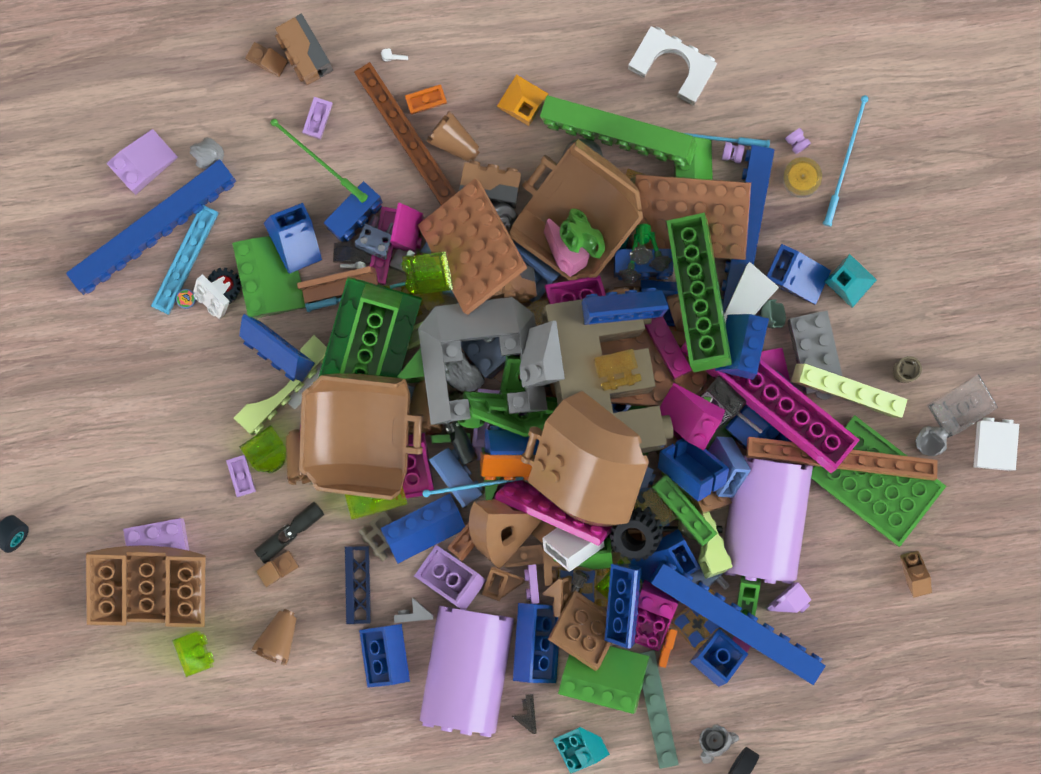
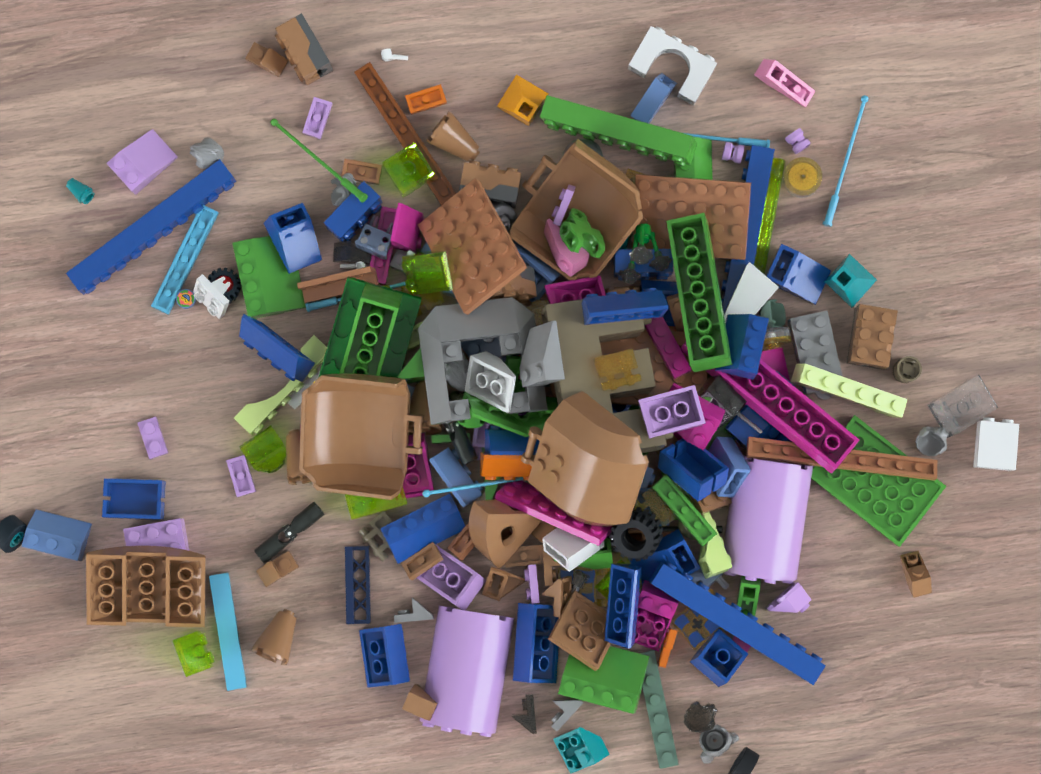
none -> medium blue slope [21,509,92,561]
none -> teal cone [66,178,95,204]
none -> blue piece [102,479,166,520]
none -> lavender plate [138,417,168,459]
none -> medium azure tile [209,573,247,691]
none -> light grey hair [331,173,357,206]
none -> nougat plate [341,159,383,185]
none -> clear neon green slope [382,142,435,198]
none -> medium nougat plate [401,542,444,580]
none -> medium nougat slope [402,684,437,721]
none -> white slope [465,351,516,413]
none -> light grey slope [551,699,583,731]
none -> lavender plate [552,184,576,226]
none -> medium blue slope [630,73,678,124]
none -> lavender slope [638,385,706,438]
none -> clear smoke hair [684,701,718,733]
none -> bright pink slope [754,59,815,107]
none -> clear neon green piece [754,158,785,275]
none -> piece [763,326,792,350]
none -> medium nougat piece [846,304,898,370]

